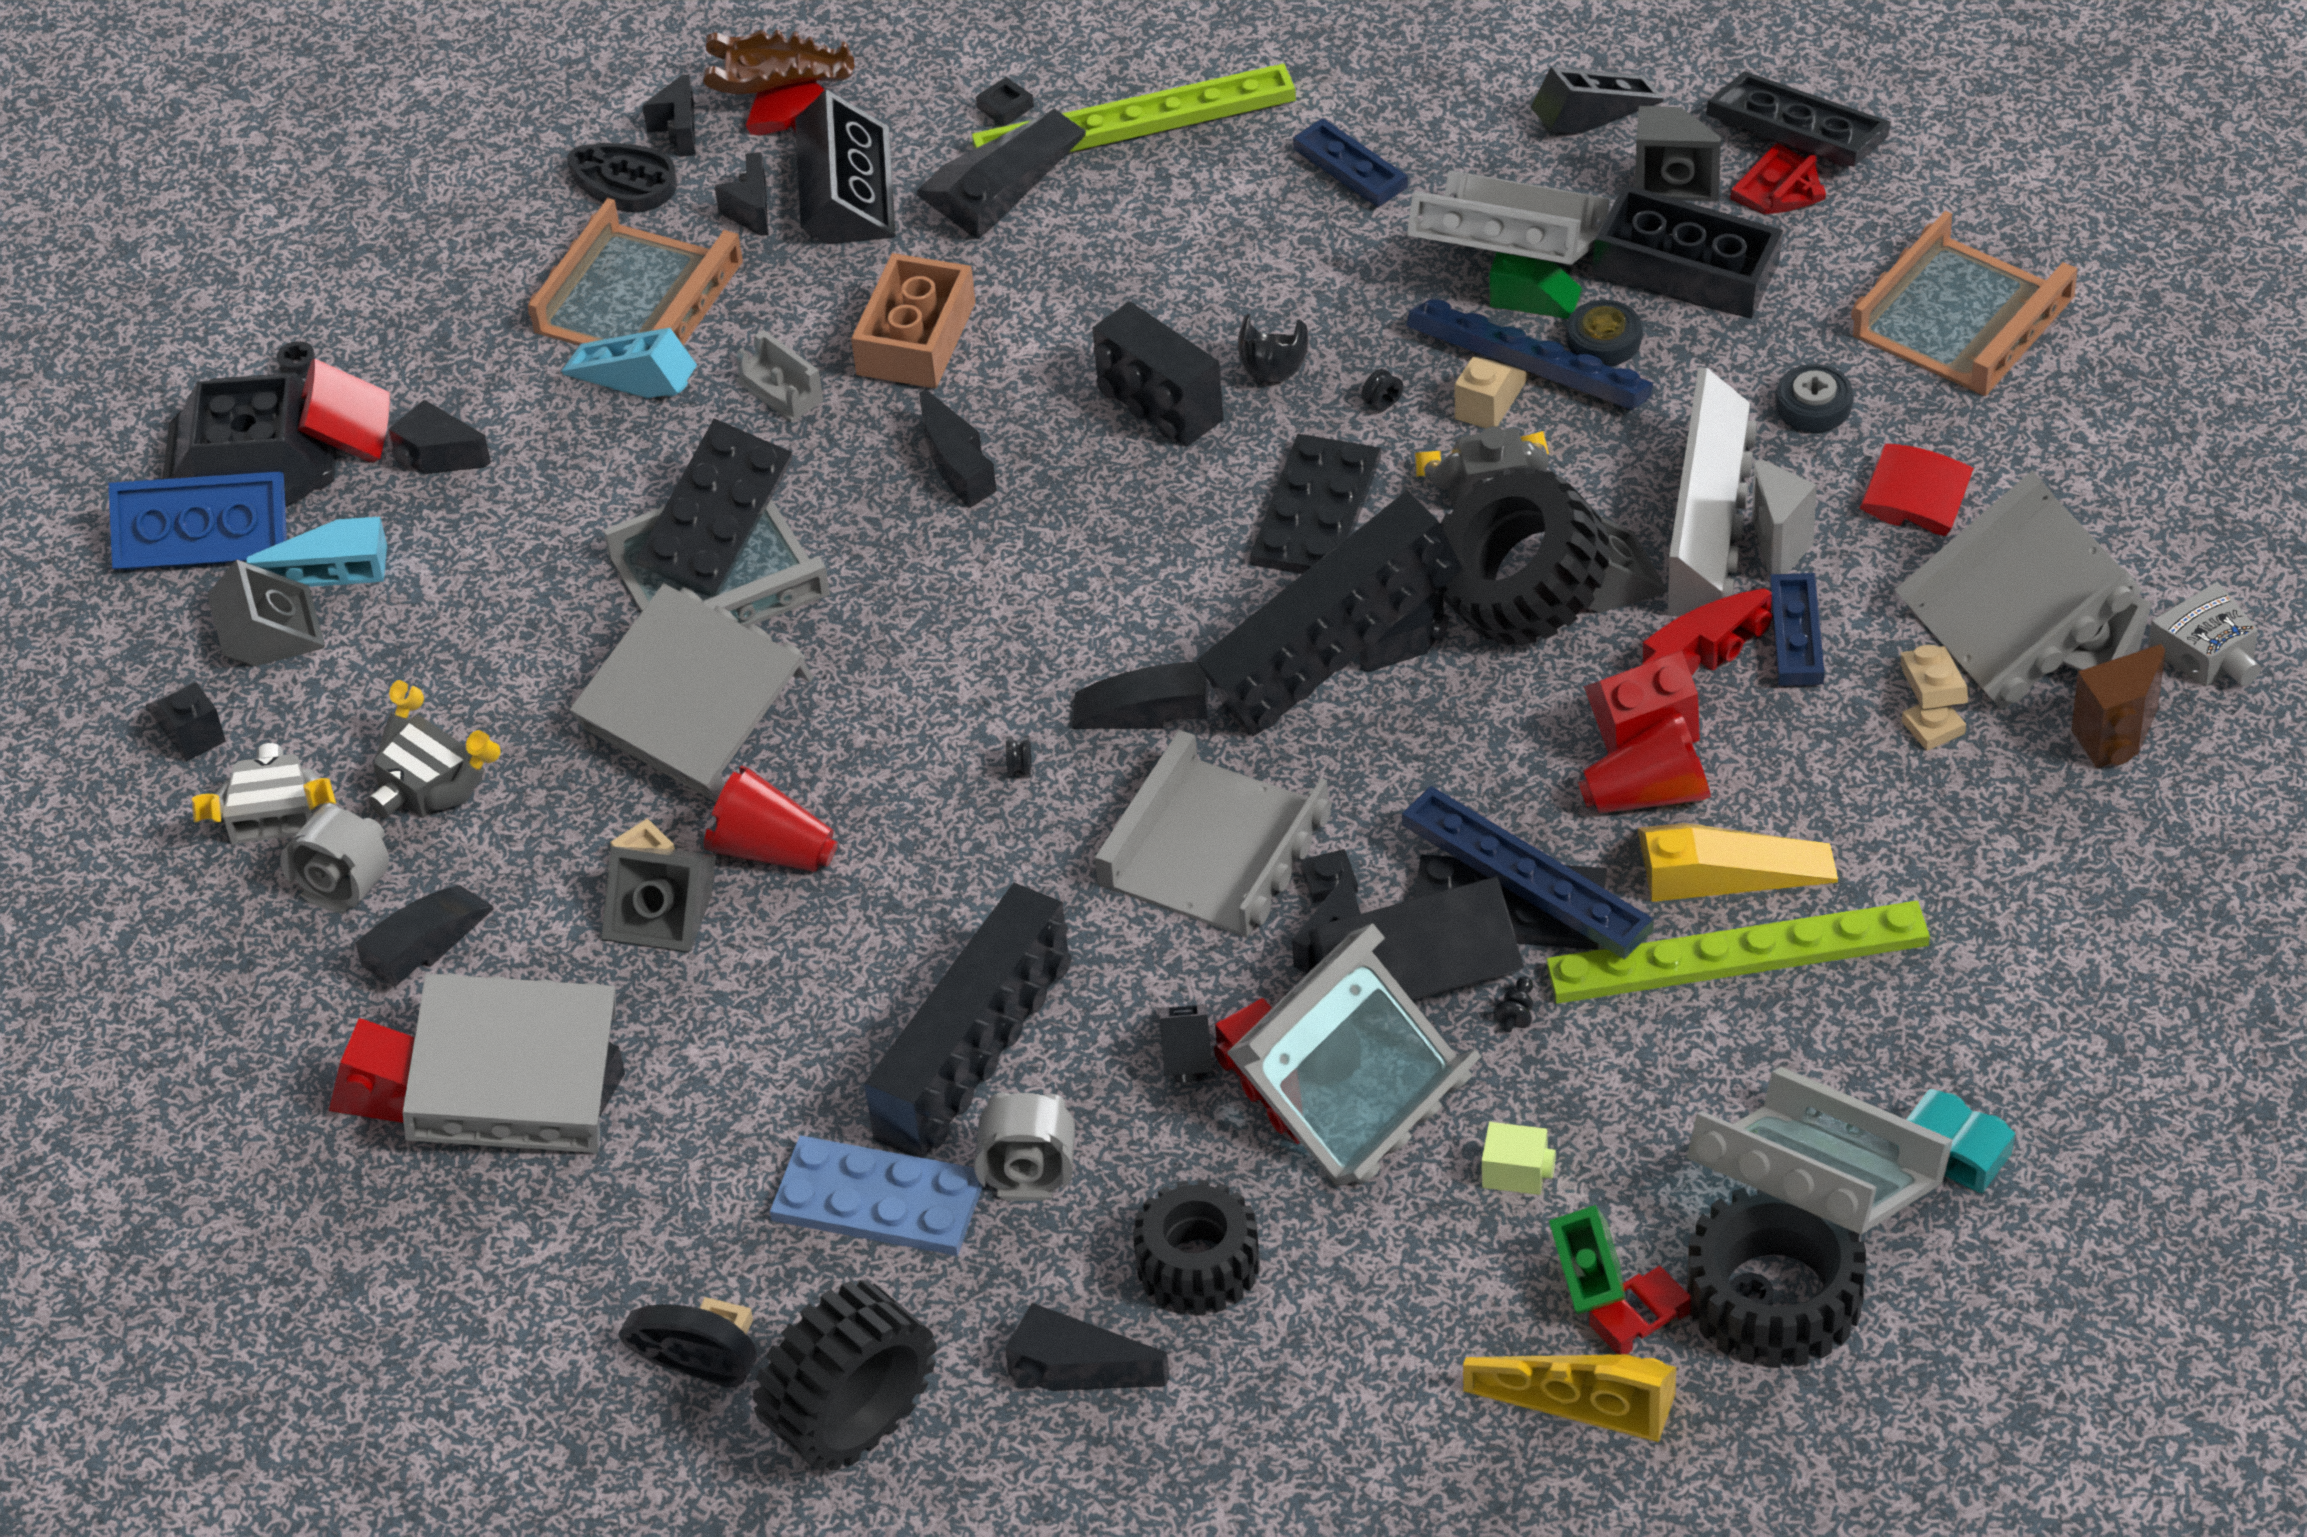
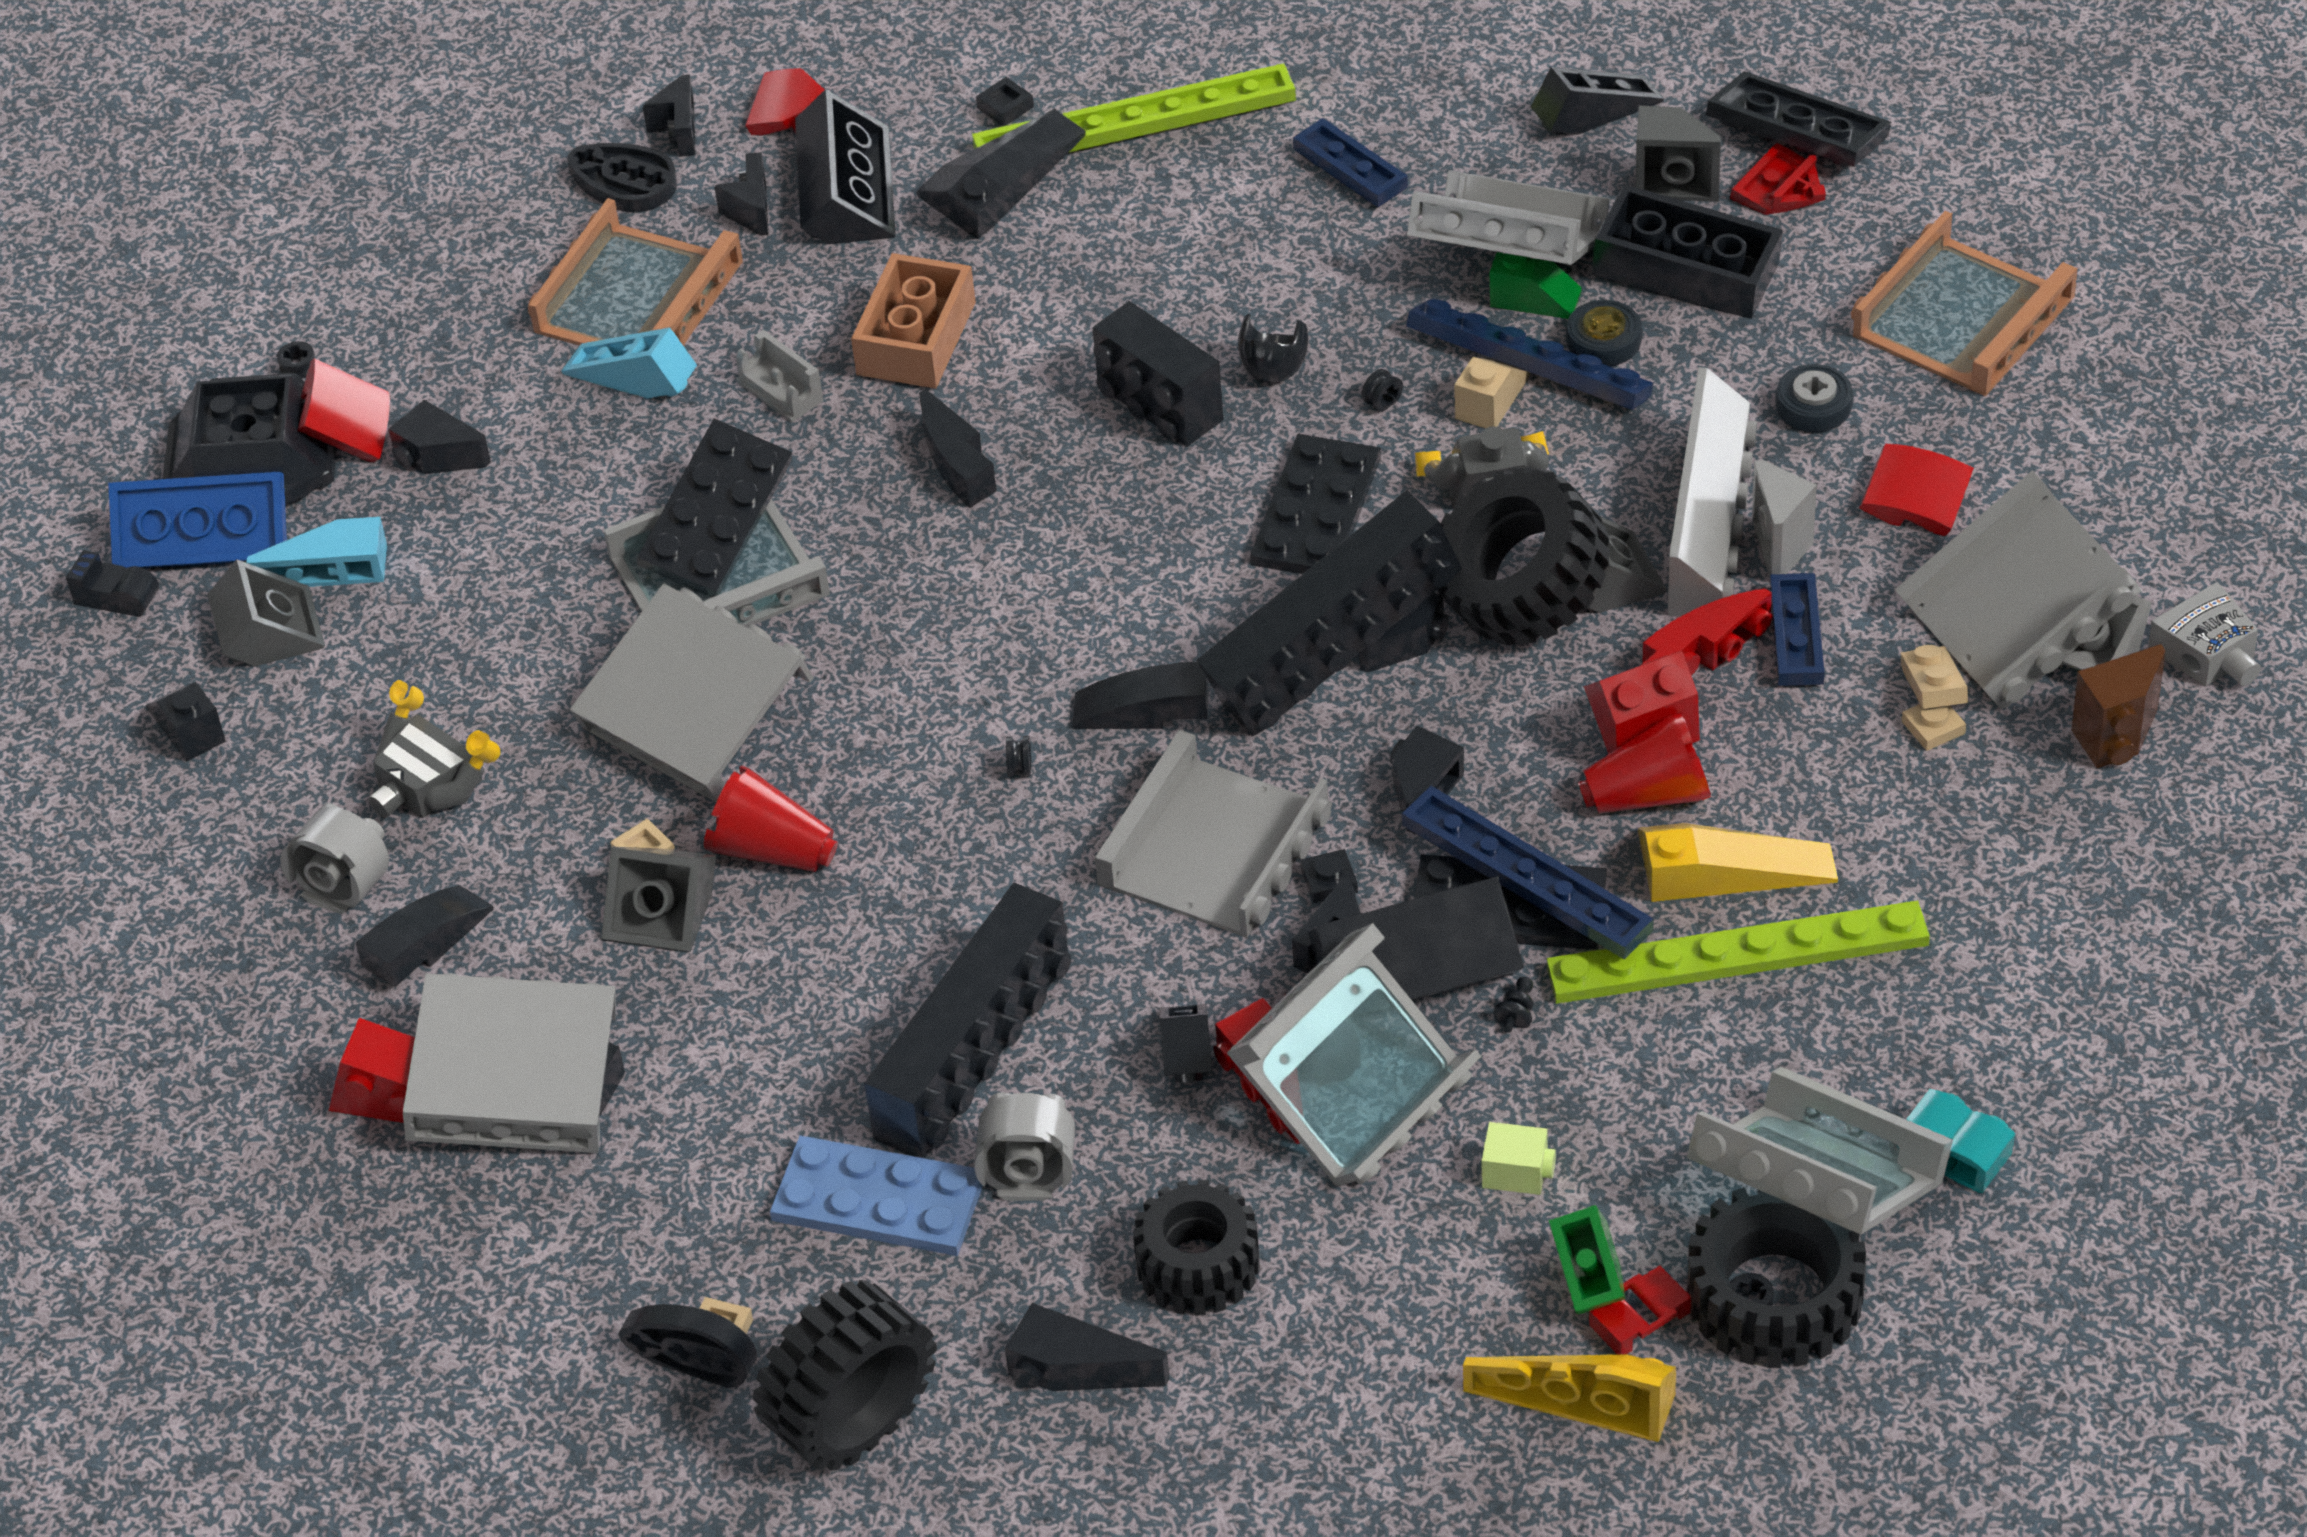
torso [192,743,336,844] -> none
reddish brown animal [703,29,855,95] -> none
none -> black leg [66,550,159,617]
none -> black slope [1390,726,1464,834]

